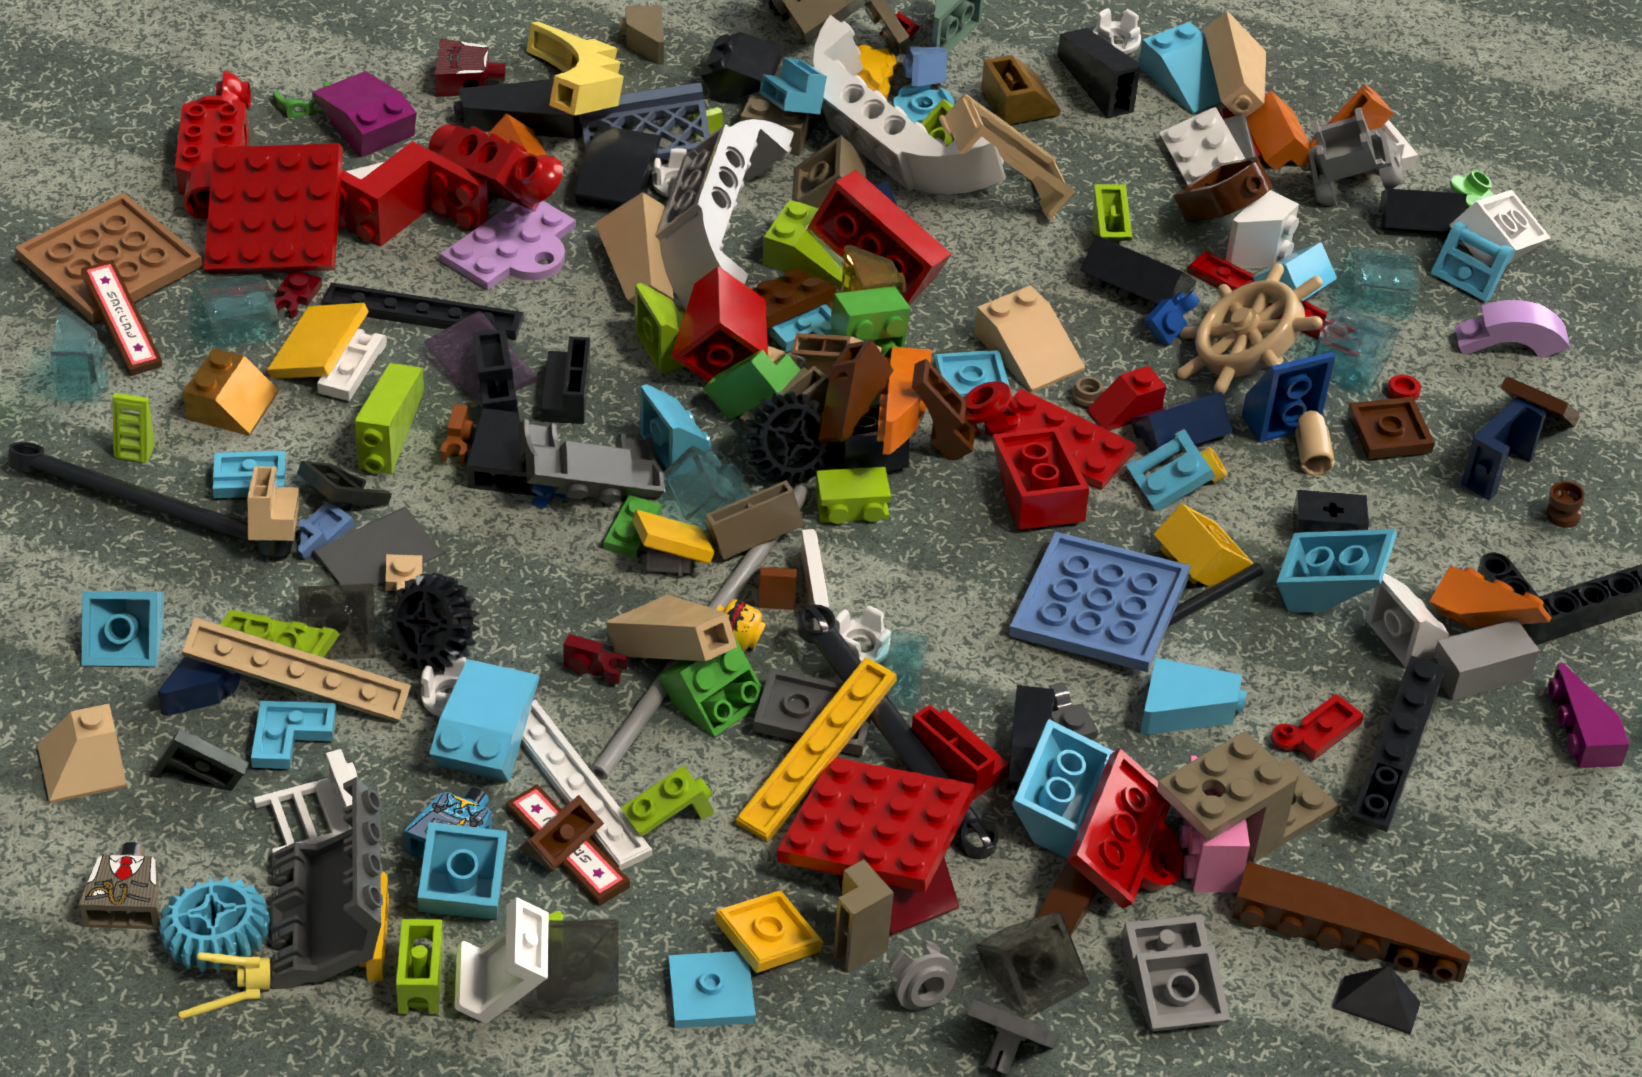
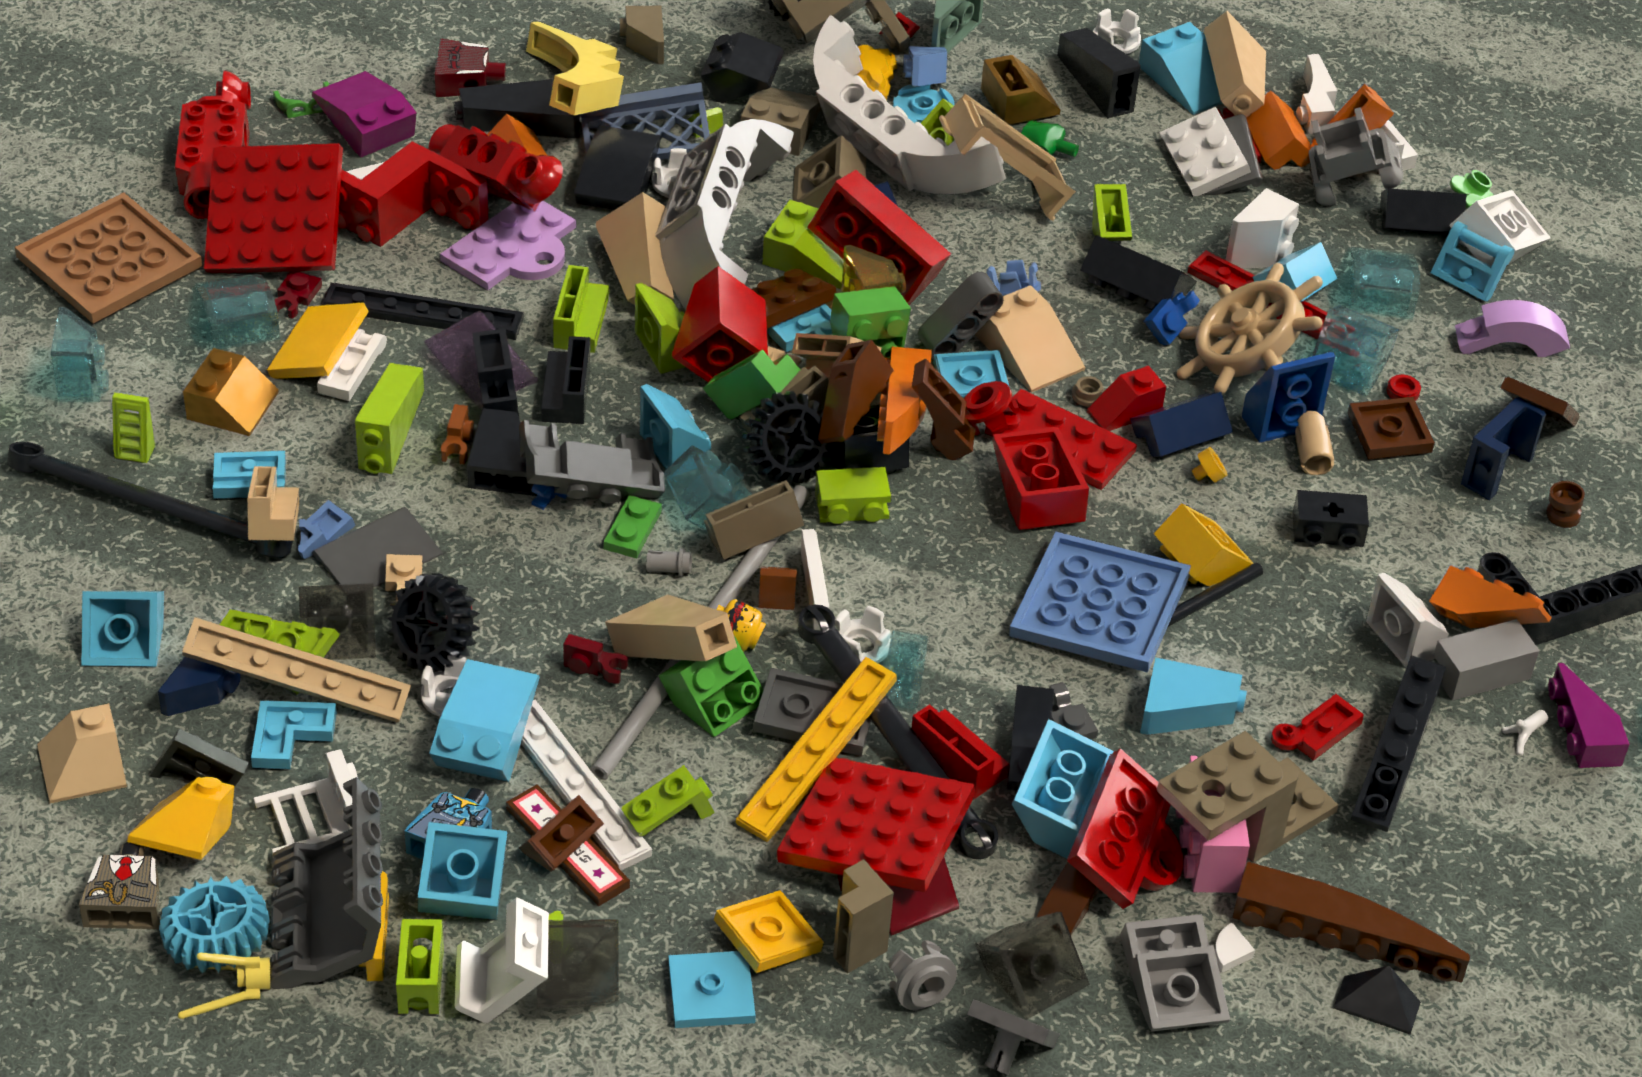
tile [81,260,162,377] -> none
pearl dark grey wing [297,461,392,506] -> none
yellow tile [632,509,714,564] -> none
medium azure piece [759,58,827,114] -> none
medium azure plate [1125,429,1215,511] -> none
reddish brown window [1173,157,1273,222] -> none
medium azure slope [1276,529,1397,613] -> none
none -> yellow slope [127,777,235,860]
none -> lime piece [553,265,609,353]
none -> dark grey beam [918,272,1004,360]
none -> medium blue piece [986,260,1041,296]
none -> green piece [1021,120,1079,157]
none -> white tile [1215,923,1255,973]
none -> white slope [1296,54,1337,135]
none -> white bar [1502,710,1548,755]

